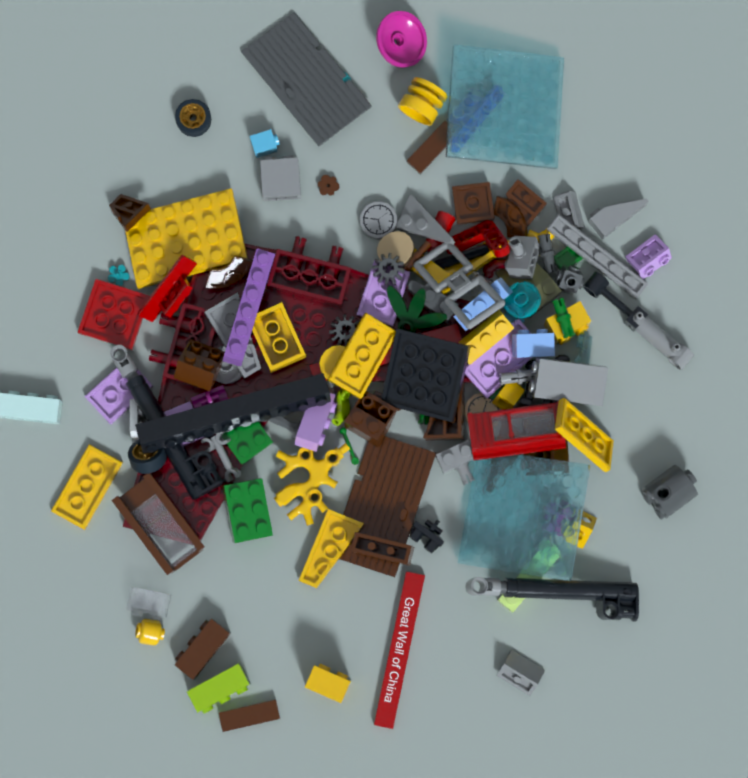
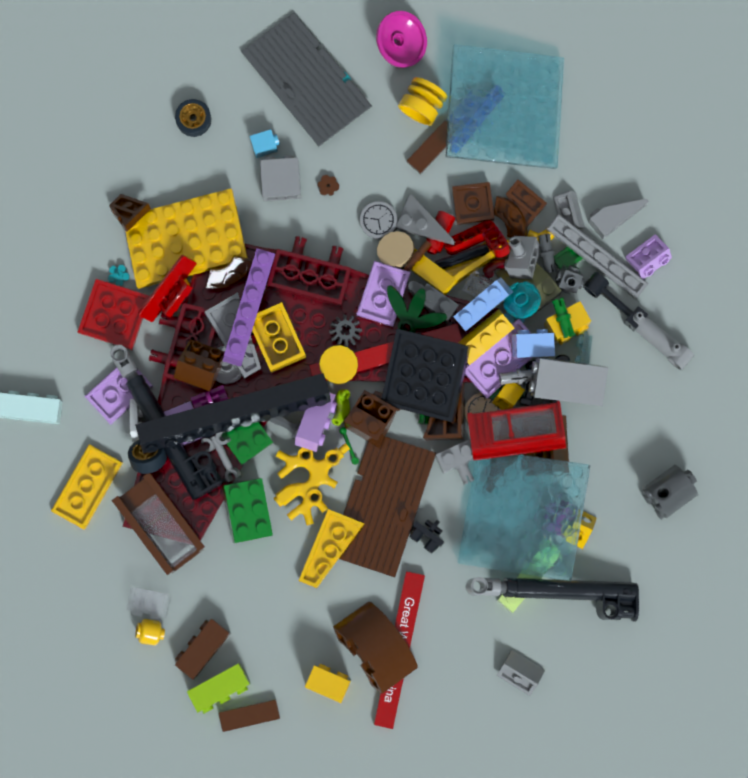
yellow tile [327,313,396,399] -> none
reddish brown brick [350,532,415,566] -> none
dark grey gear [372,253,405,286] -> none
light grey bar [414,243,505,329] -> none
yellow tile [555,398,614,472] -> none
none -> reddish brown panel [333,602,418,694]

